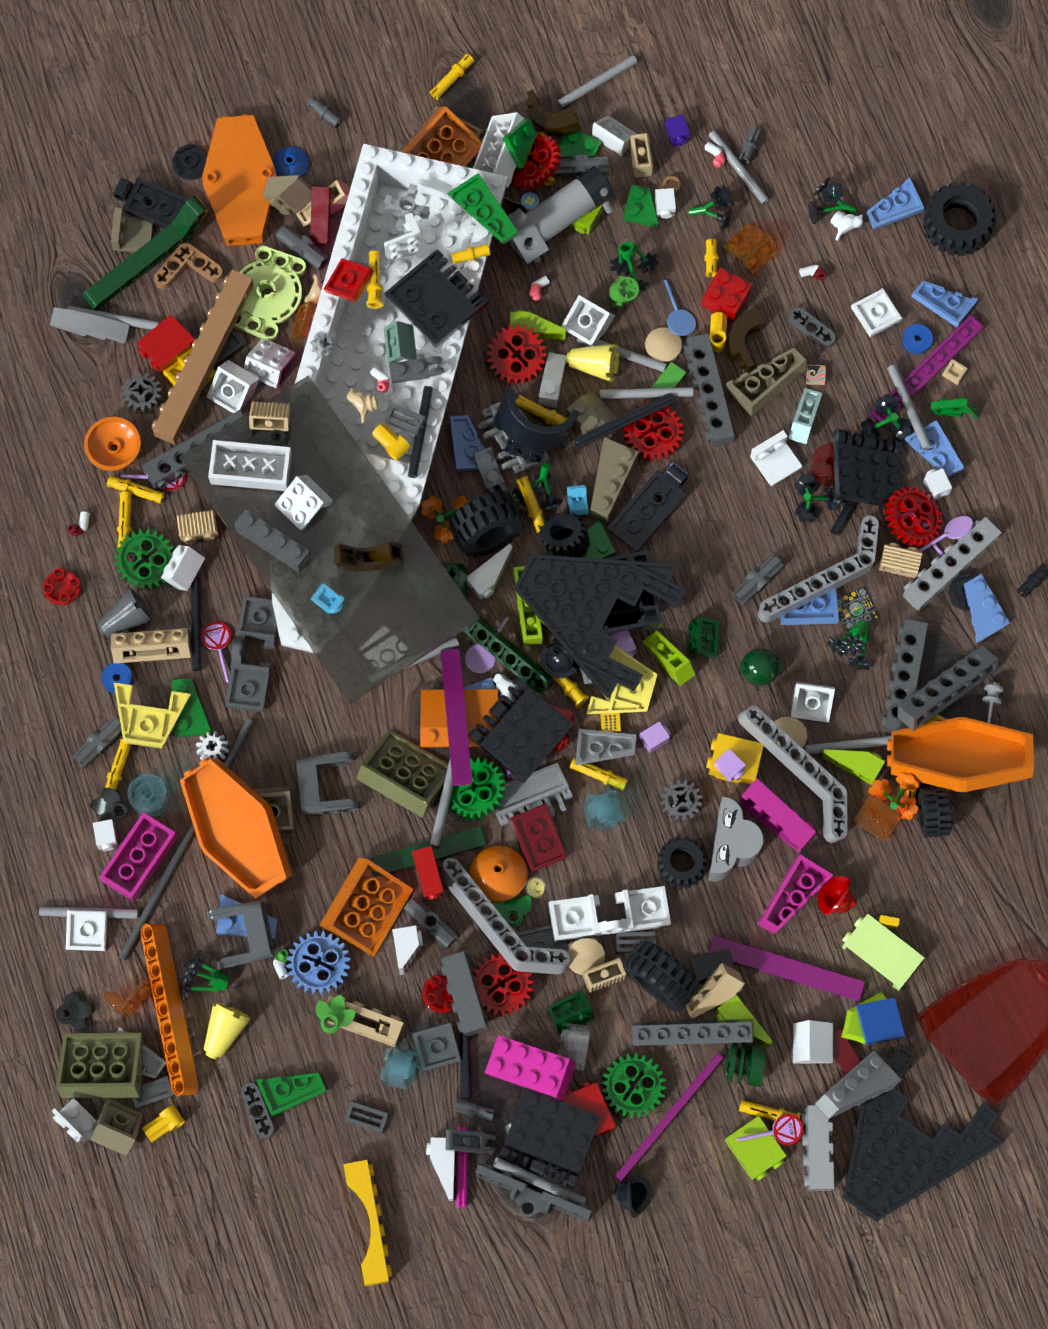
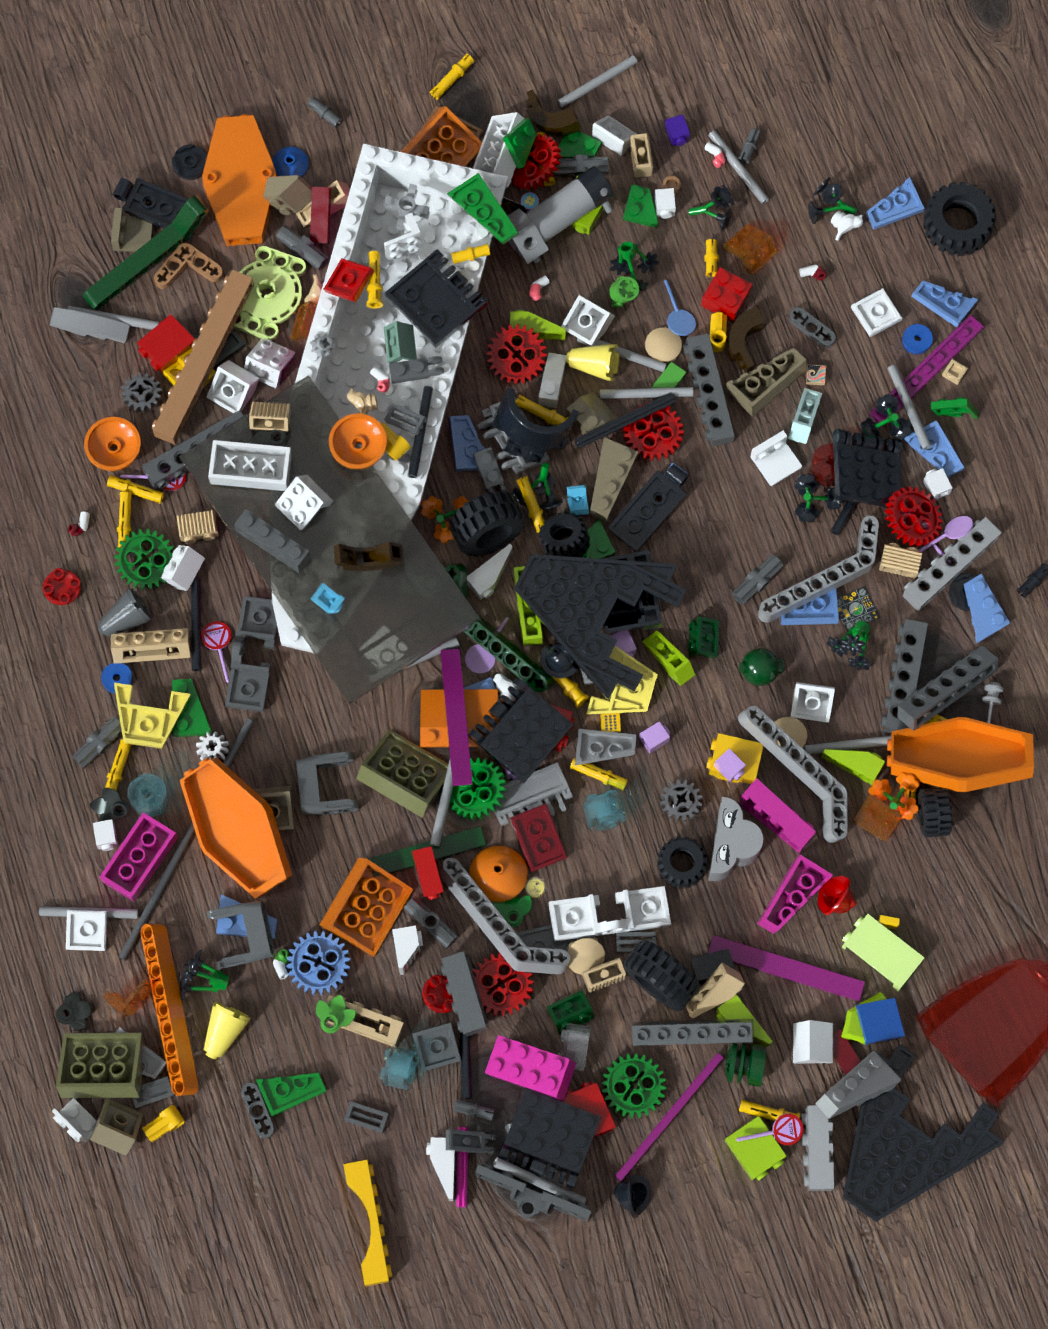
none -> orange dish [329,413,387,469]

